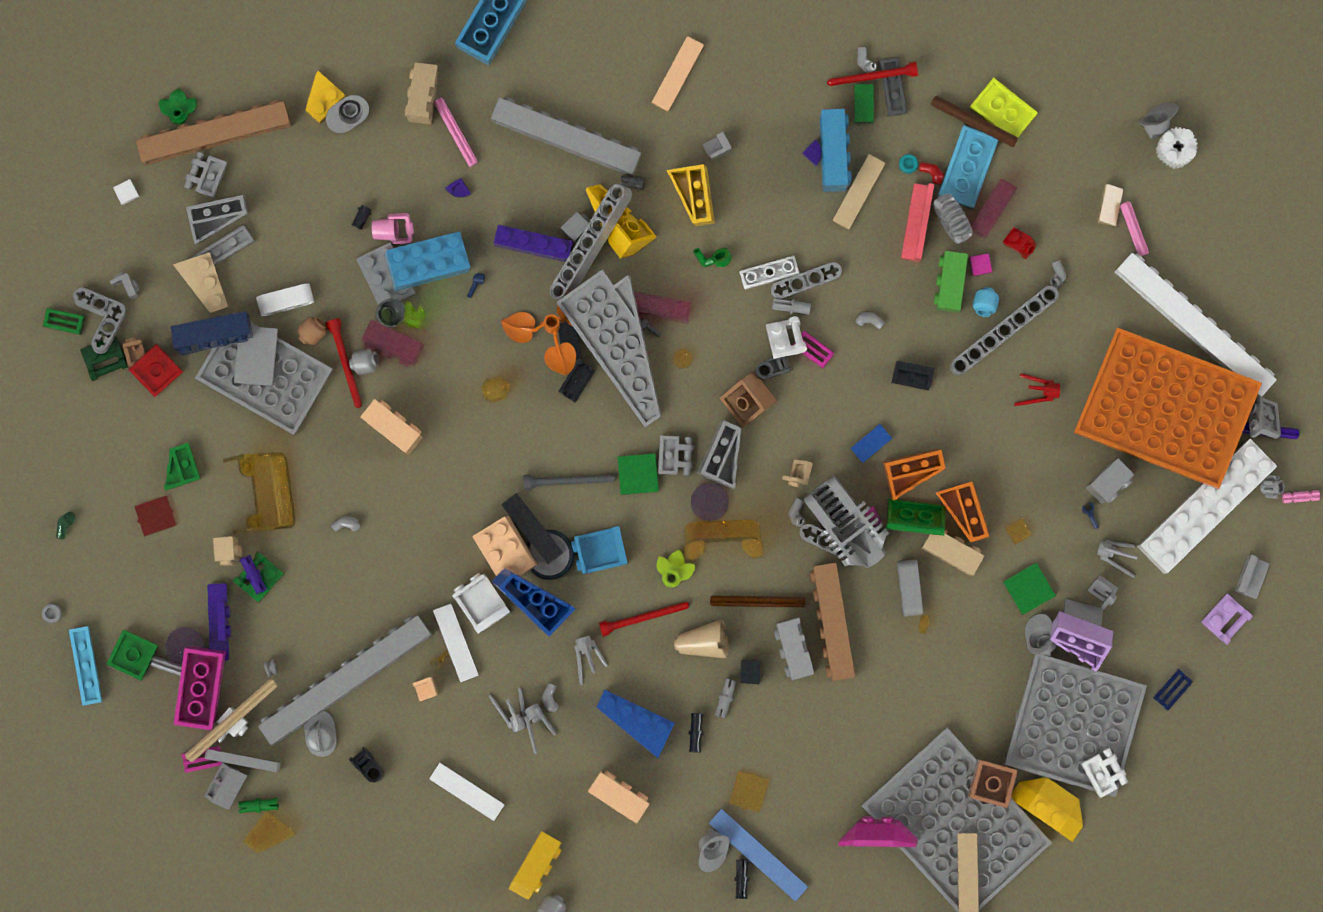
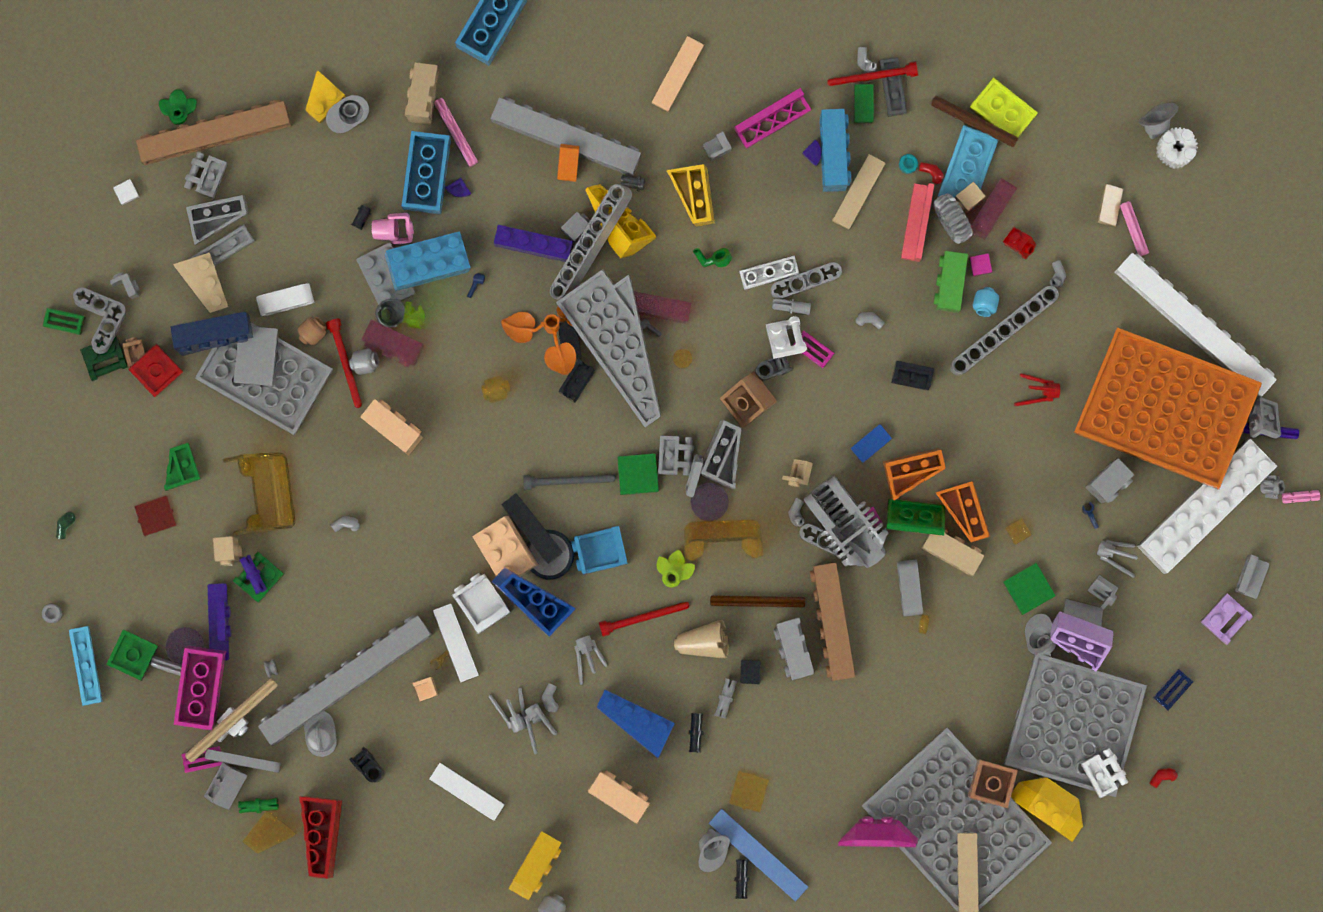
none -> red wedge [299,796,342,879]
none -> dark azure brick [402,131,451,214]
none -> orange tile [557,144,580,182]
none -> light grey tile [685,454,703,497]
none -> dark pink fence [734,88,811,149]
none -> tan brick [955,182,986,213]
none -> red arm [1149,768,1178,789]

